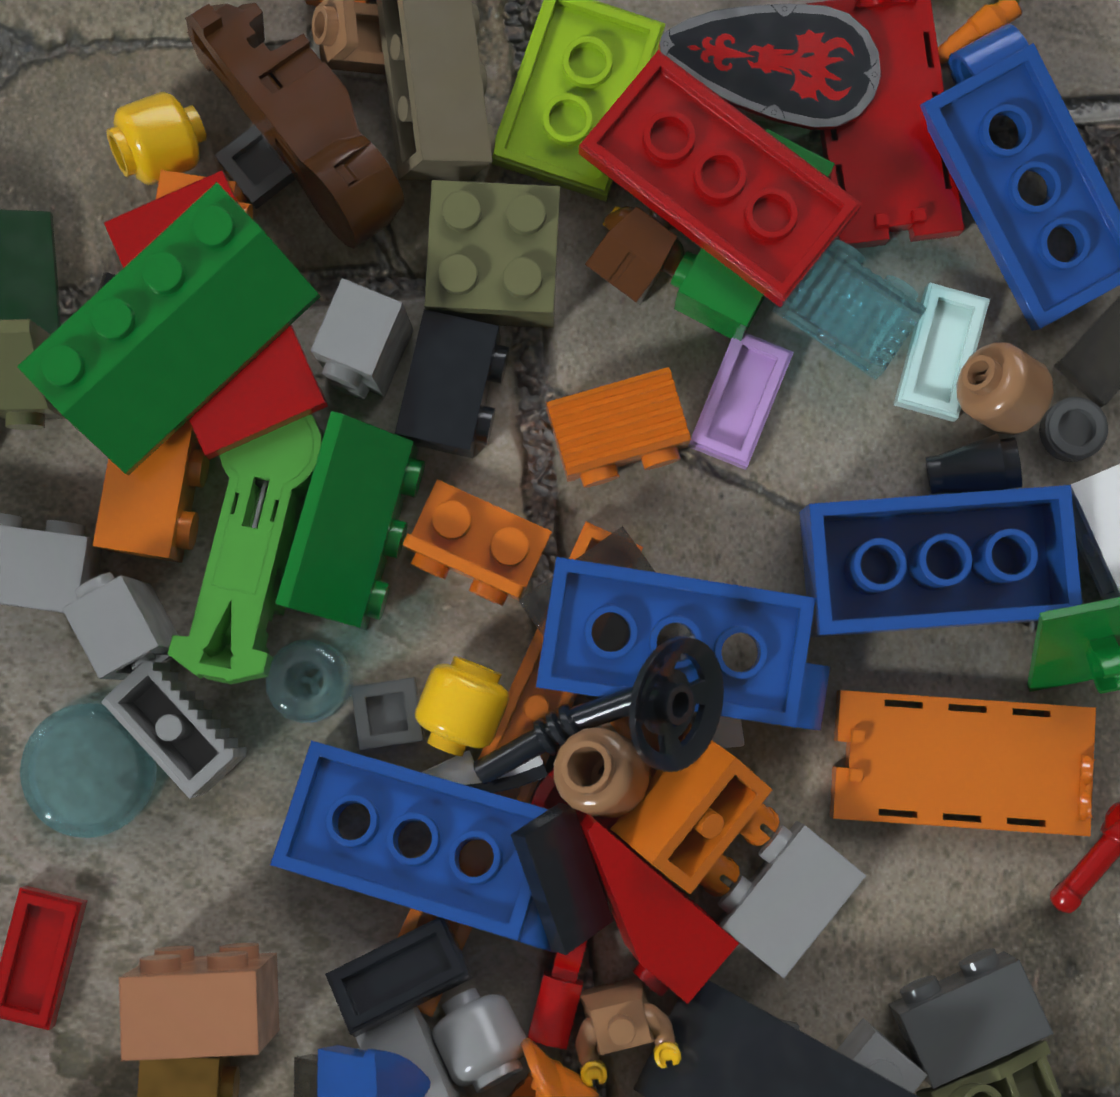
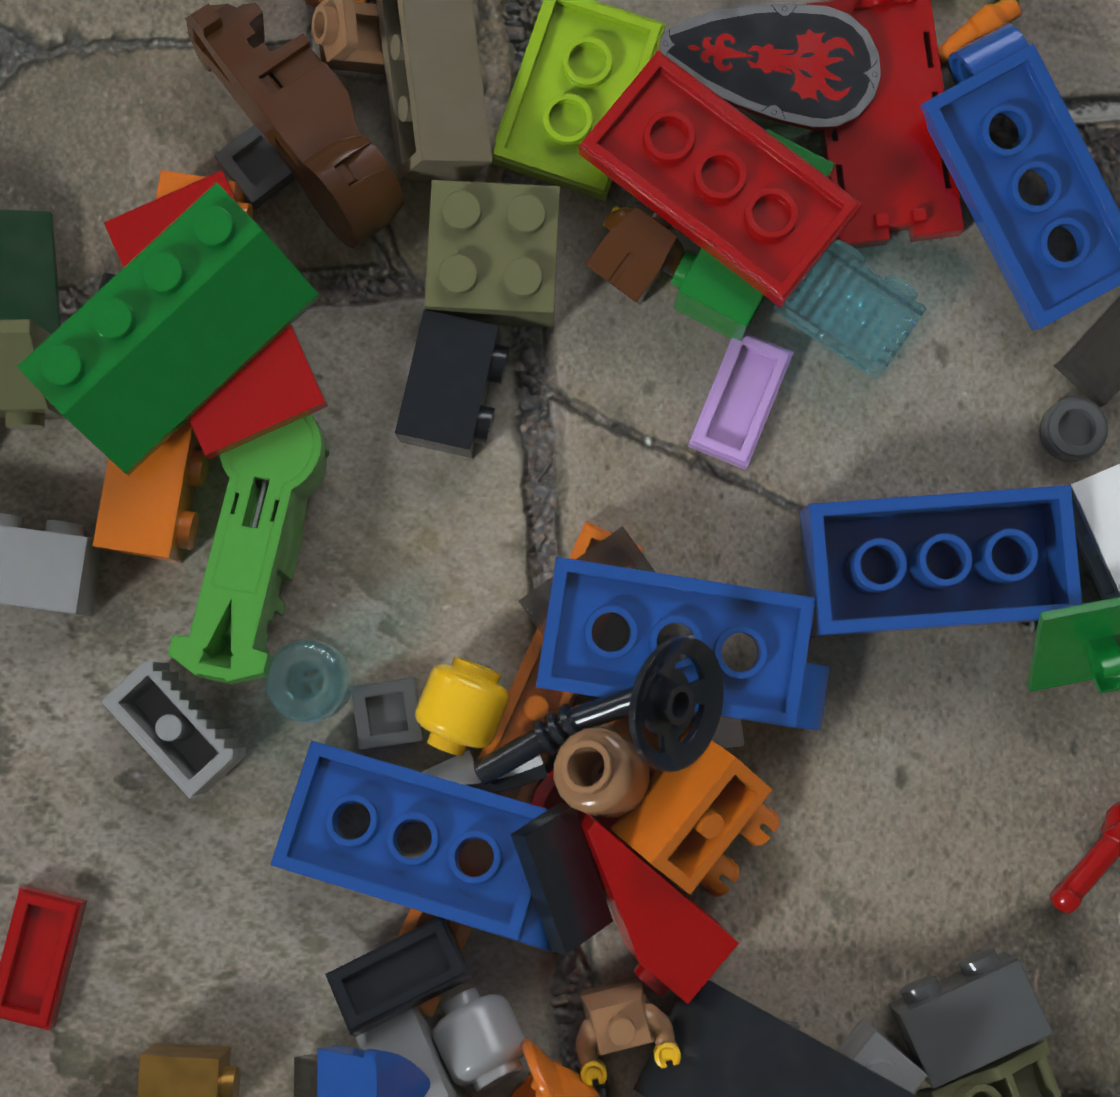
clear light blue piece [20,703,157,838] -> none
light grey brick [62,572,178,680] -> none
yellow head [106,92,207,185] -> none
nougat brick [119,943,280,1061] -> none
green slope [275,411,425,630] -> none
light grey brick [310,278,413,400] -> none
orange bracket [402,479,552,606] -> none
red bar [527,941,587,1049] -> none
orange brick [546,367,691,488] -> none
light grey brick [717,821,866,979] -> none
orange piece [830,690,1096,837] -> none
light aqua tile [894,282,990,422] -> none
black cone [925,433,1022,494] -> none
medium nougat head [956,342,1054,435] -> none

